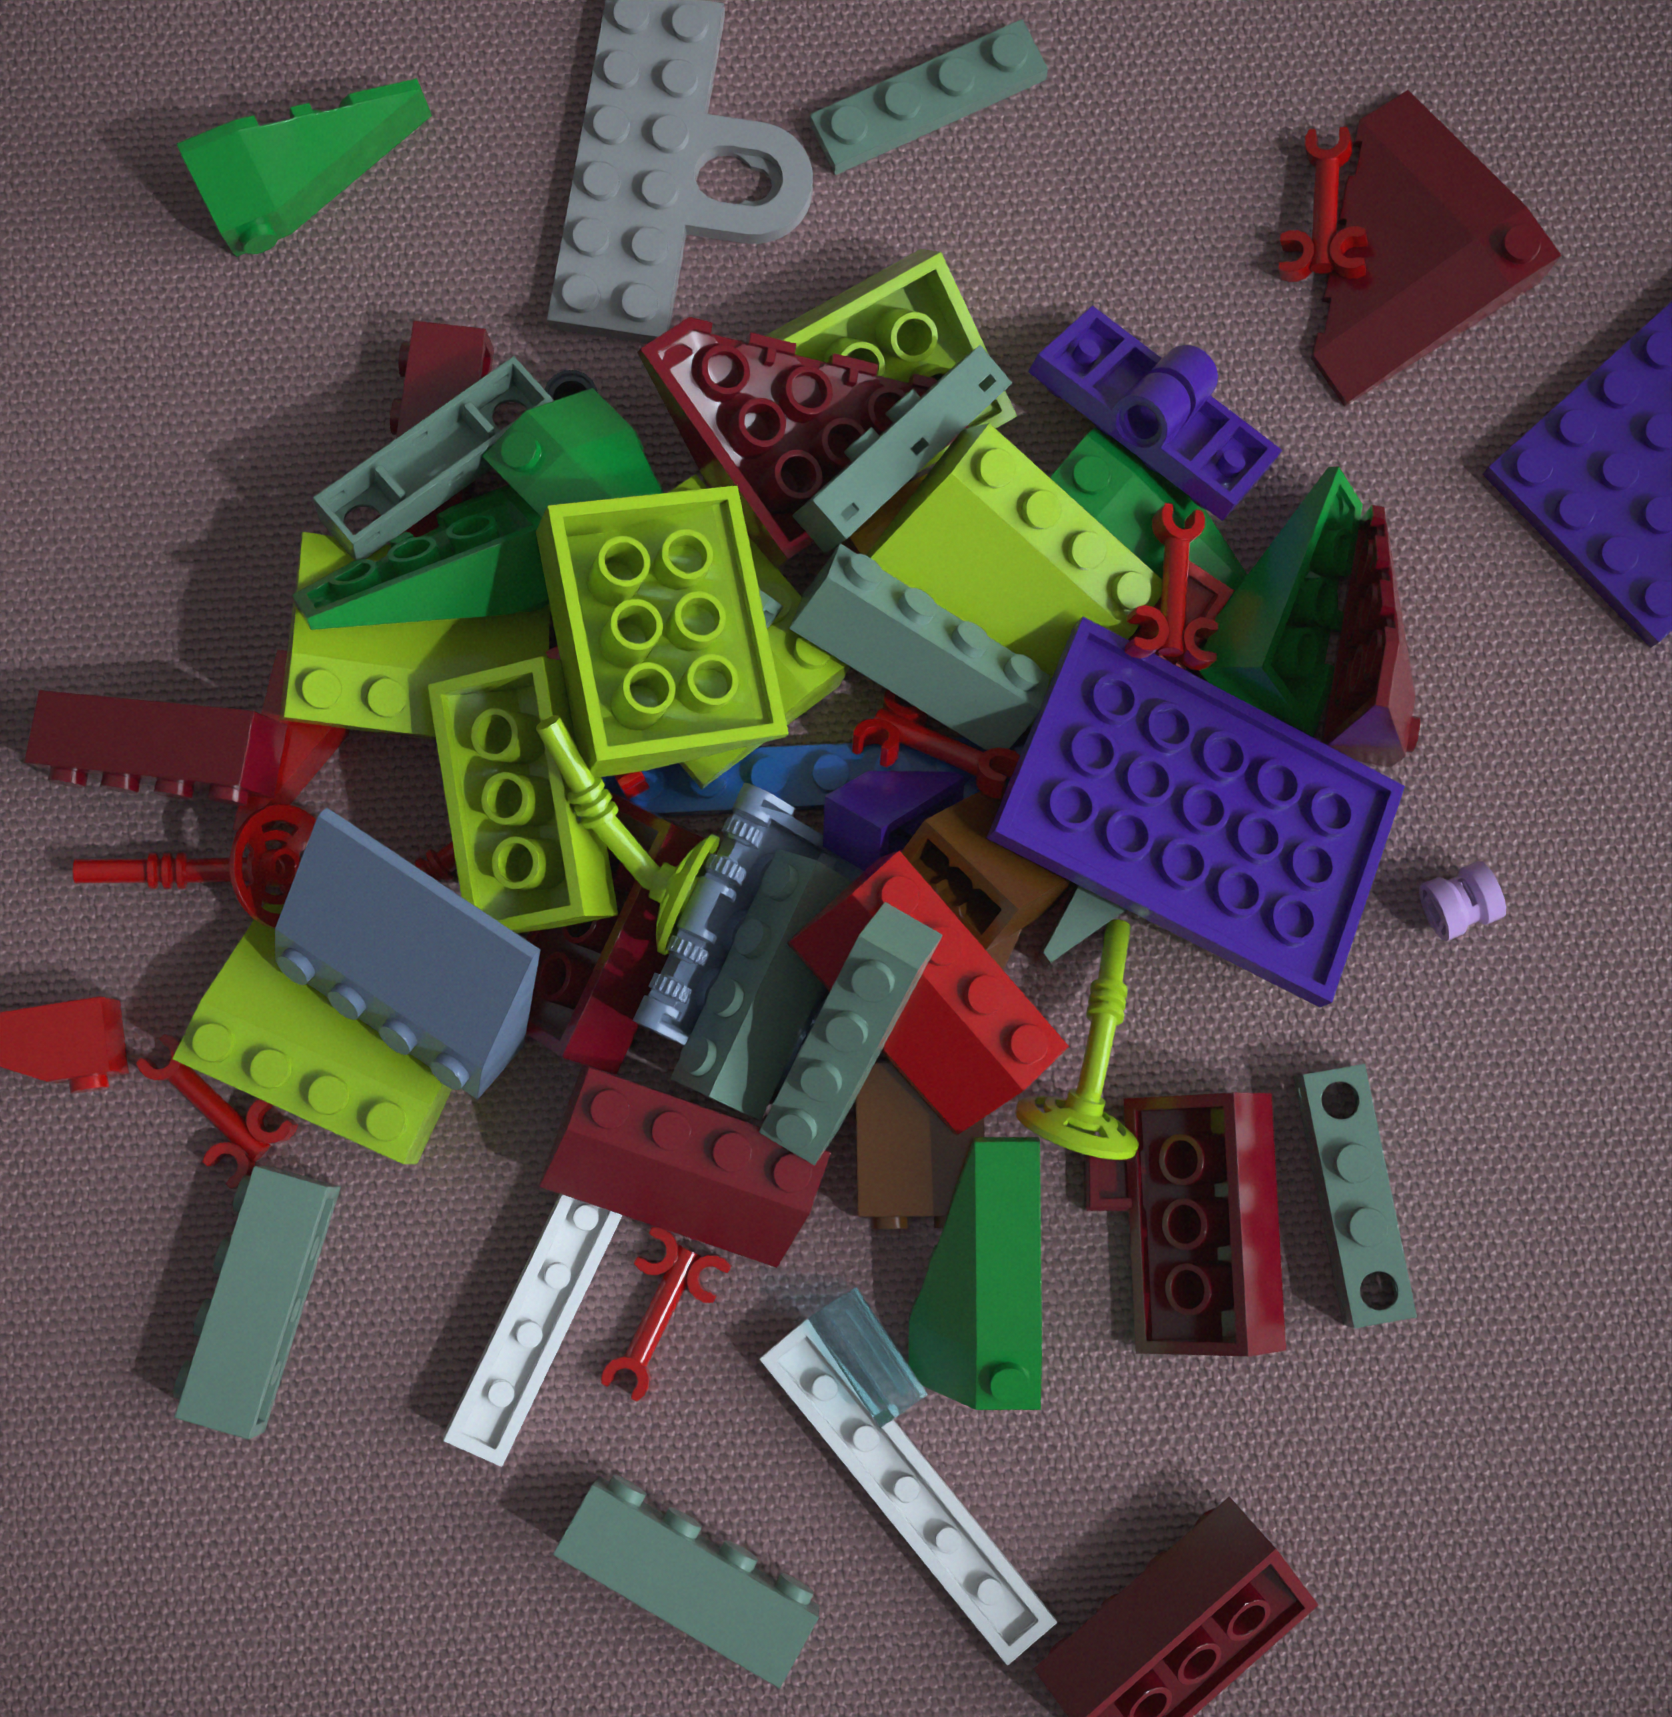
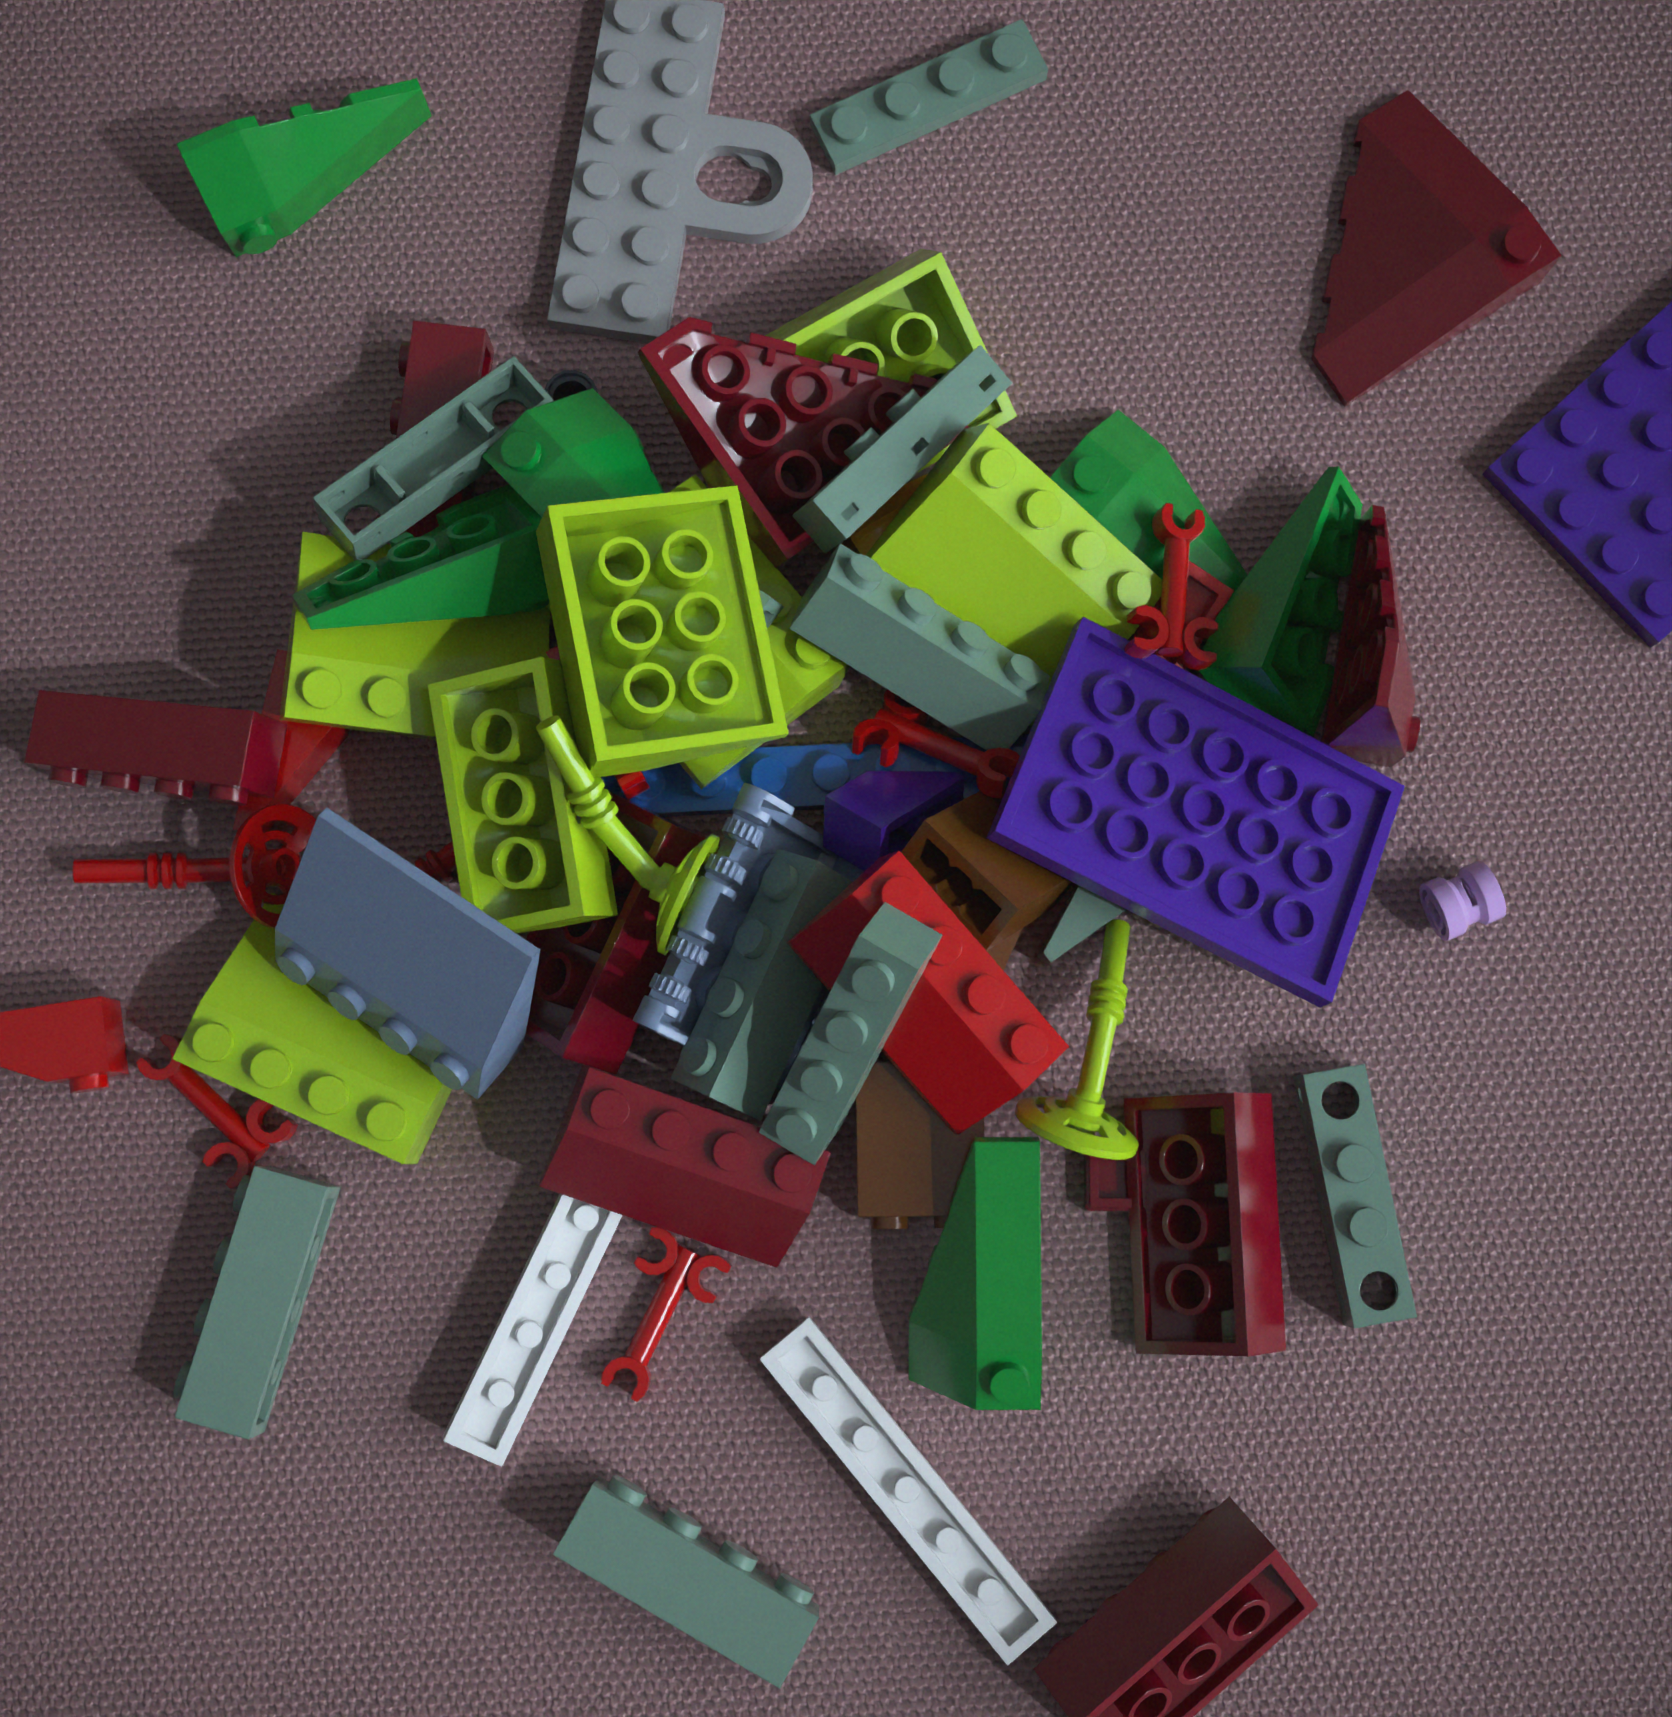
clear light blue tile [808,1287,928,1428] -> none
dark purple plate [1028,305,1283,521] -> none
red bar [1278,126,1368,282] -> none

